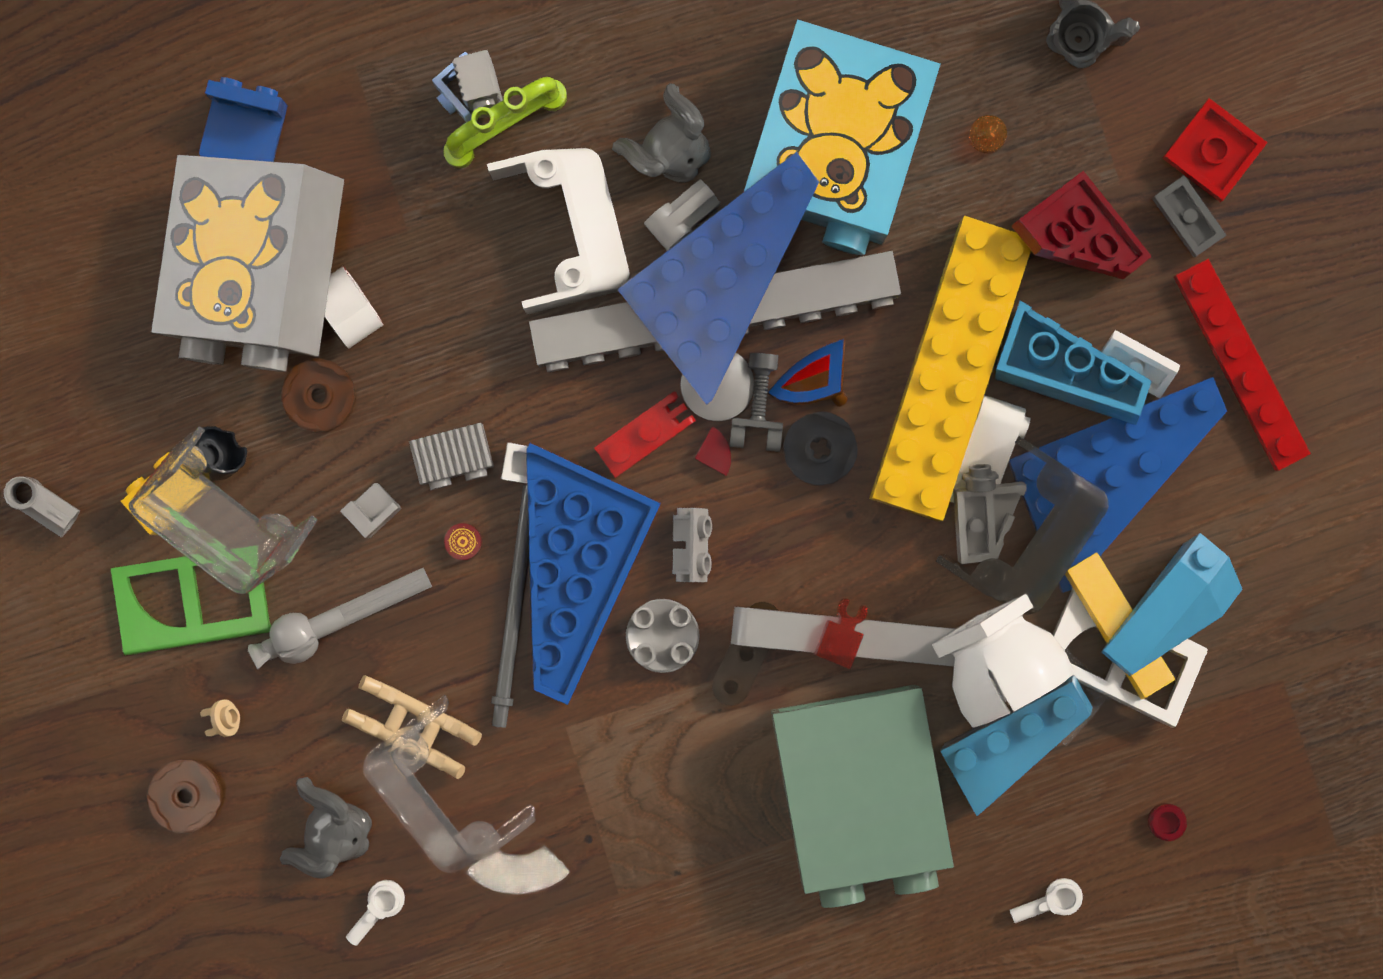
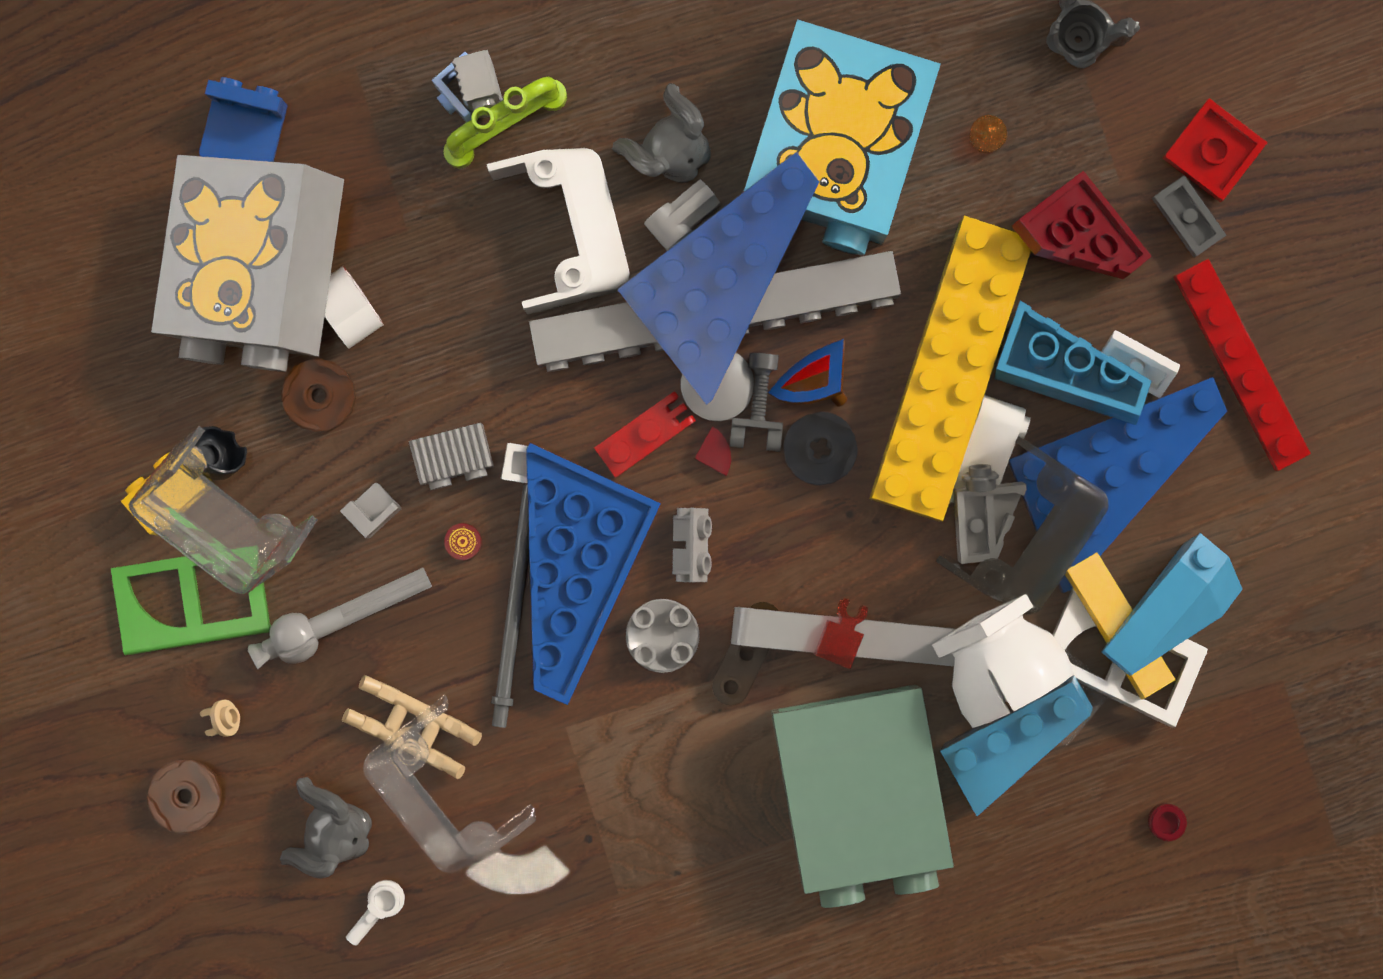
light grey piece [4,477,80,537] -> none
white plate [1010,878,1083,923] -> none

